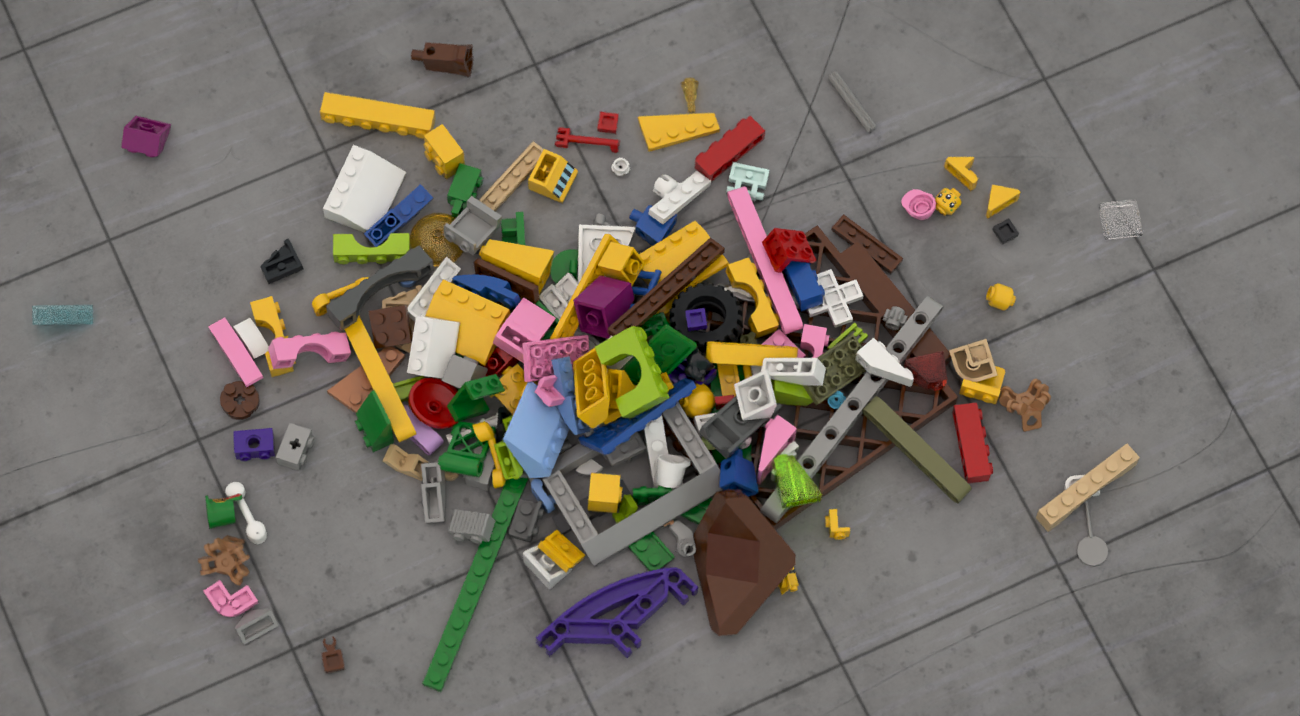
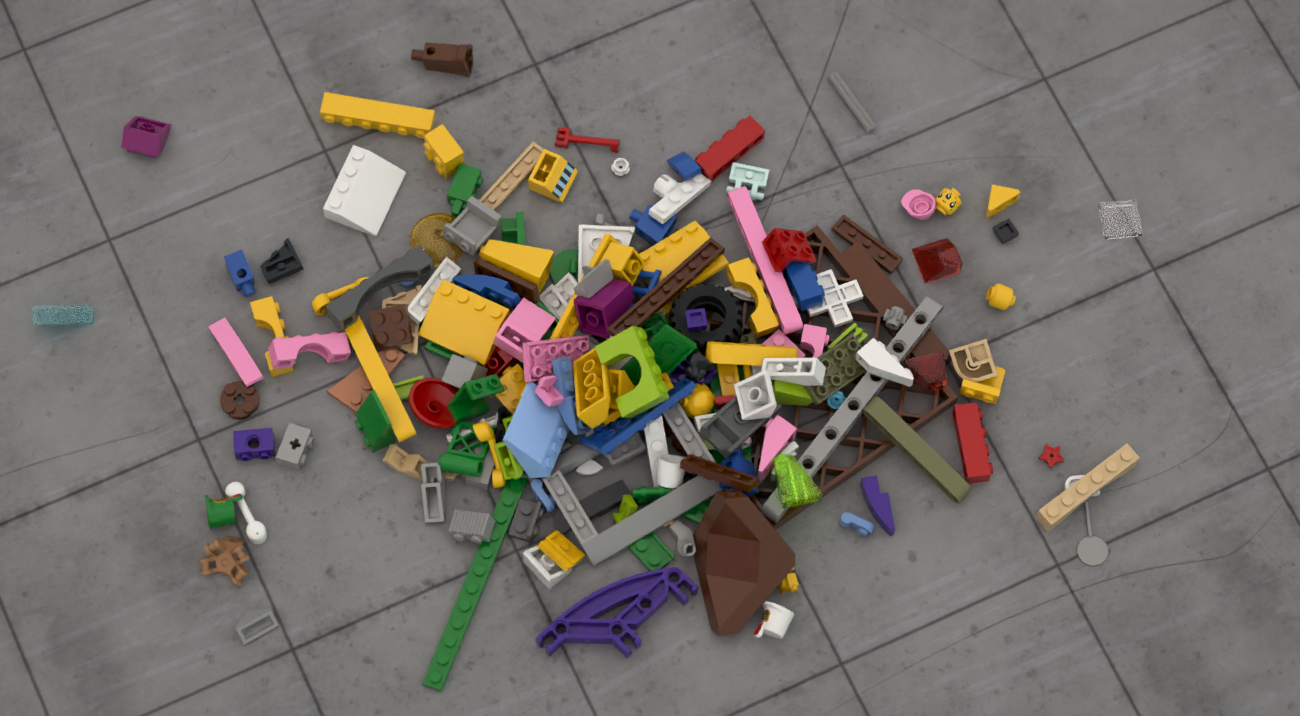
bright pink plate [203,580,259,617] -> none
white slope [233,318,269,359] -> none
reddish brown plate [321,637,345,674] -> none
lime arch [333,233,410,264] -> none
blue slope [364,184,434,247] -> none
lavender beam [404,405,444,456] -> none
white slope [407,316,460,378] -> none
yellow head [588,473,622,513] -> none
red tile [598,112,619,134] -> none
yellow wing [638,113,720,152] -> none
clear yellow cone [680,78,699,113] -> none
yellow bracket [825,509,850,540] -> none
yellow slope [944,157,978,191] -> none
medium nougat piece [999,379,1051,432] -> none
none -> blue torso [224,249,255,297]
none -> light grey panel [574,259,614,298]
none -> blue slope [667,152,701,181]
none -> reddish brown plate [680,454,759,492]
none -> white hat [754,601,795,639]
none -> medium blue plate [839,512,875,536]
none -> dark purple slope [860,476,895,536]
none -> clear red slope [912,238,963,283]
none -> red plate [1039,444,1064,468]

